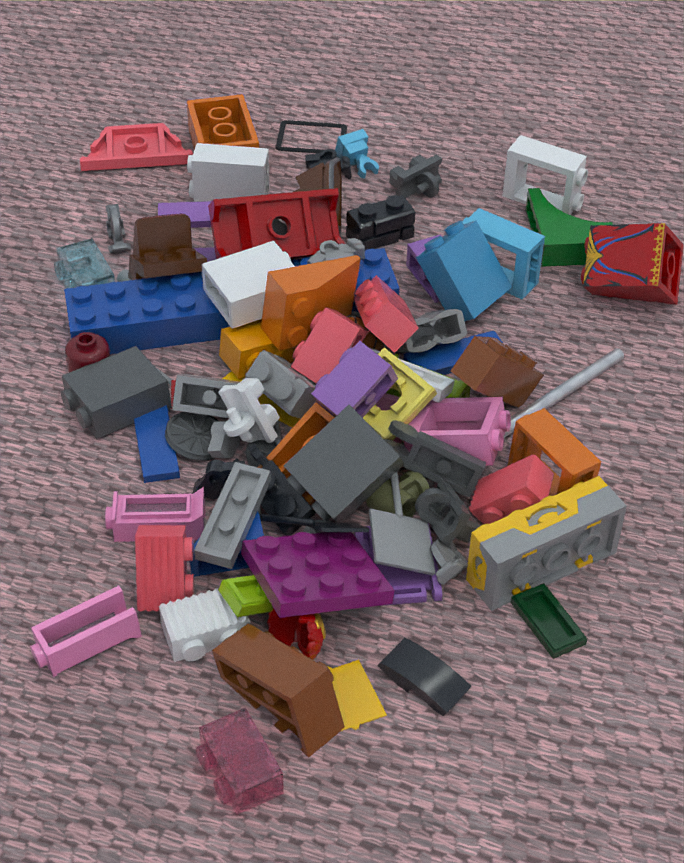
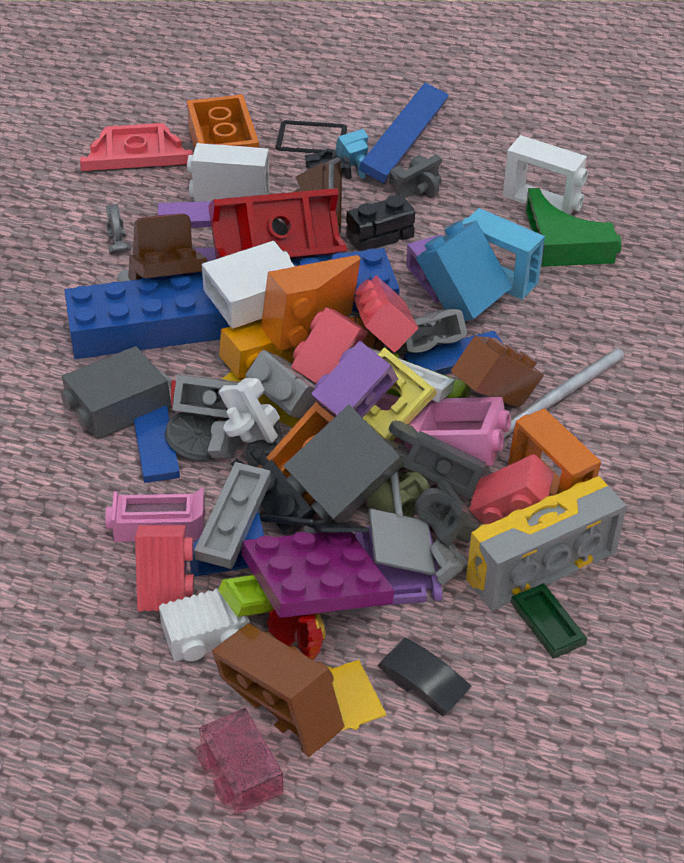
bright pink window [30,586,142,677] -> none
clear light blue brick [54,238,115,289] -> none
dark red head [65,332,110,373] -> none
black piece [192,460,245,499] -> none
light grey piece [307,238,365,264] -> none
red slope [581,223,684,305] -> none
none -> blue tile [358,82,449,183]

